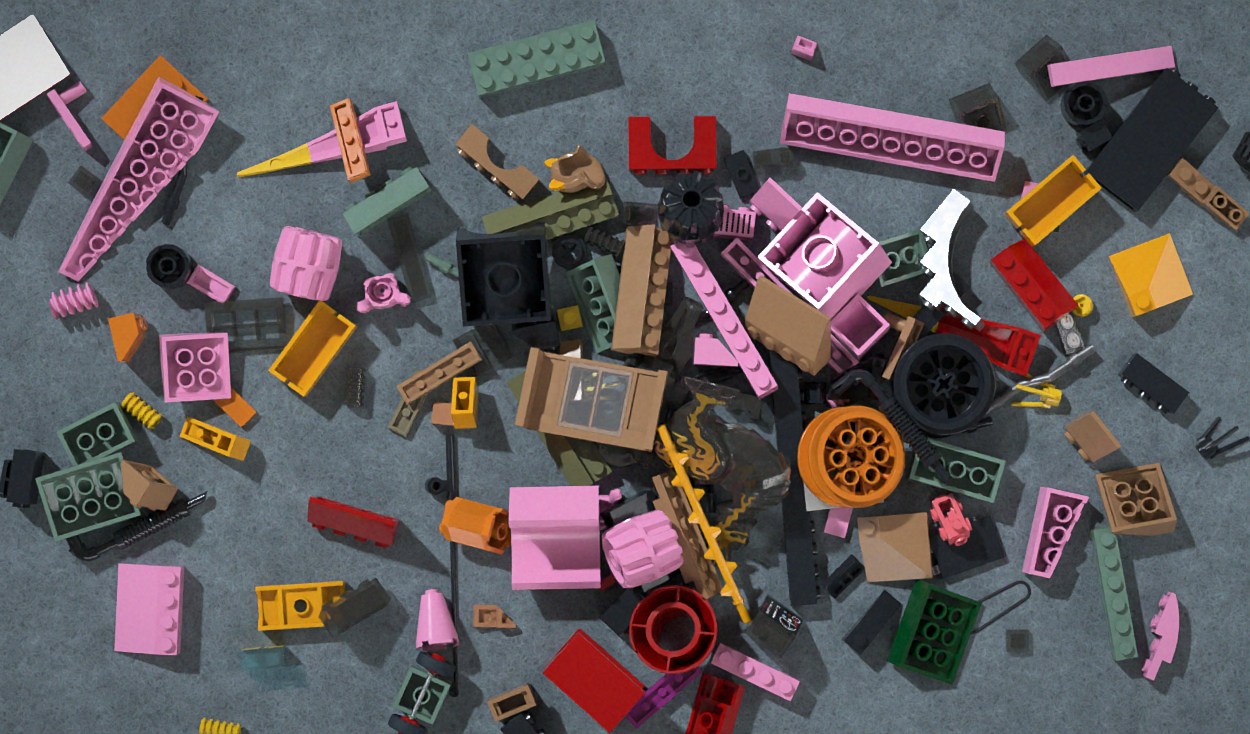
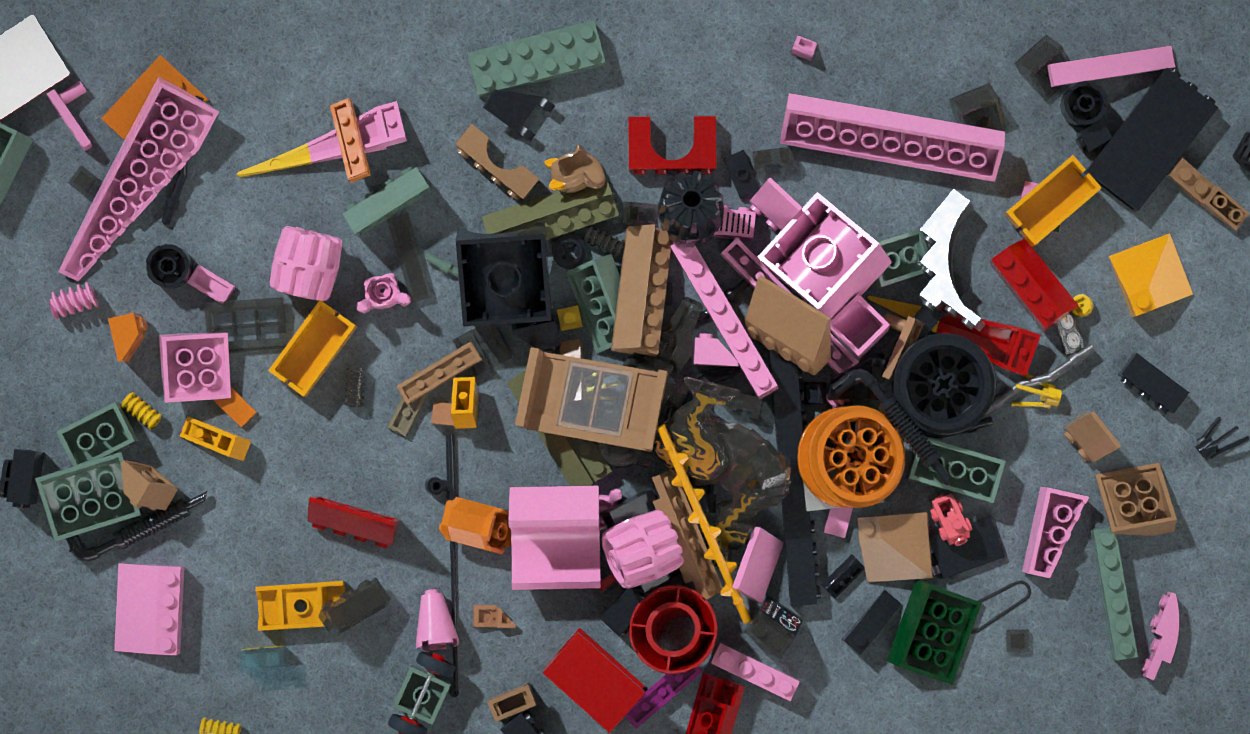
none -> black flag [483,89,555,142]
none -> bright pink tile [732,526,784,604]

